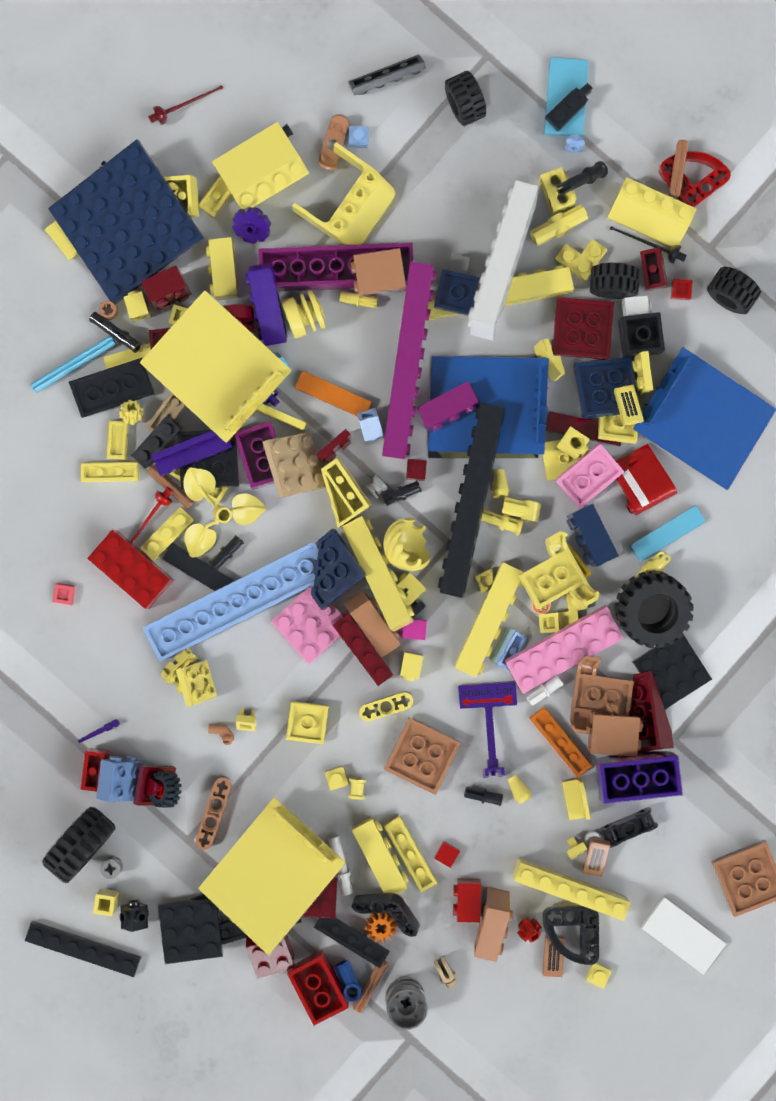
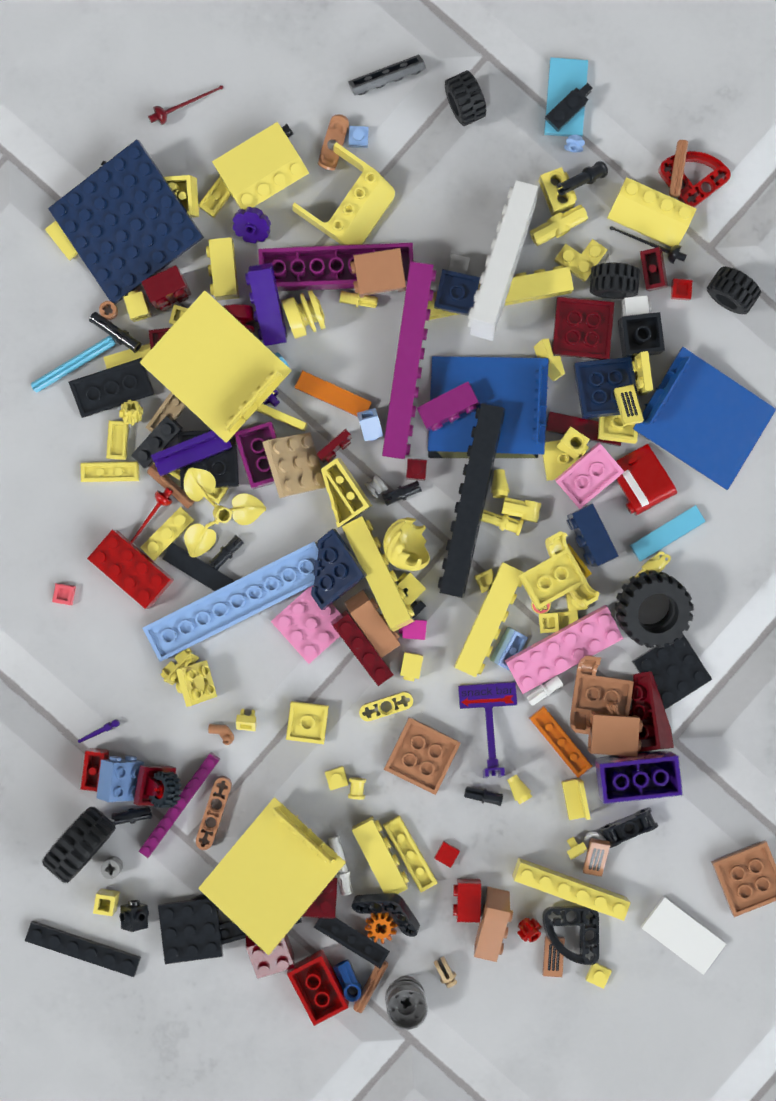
none -> black pin [111,806,152,825]
none -> magenta piece [138,752,220,858]

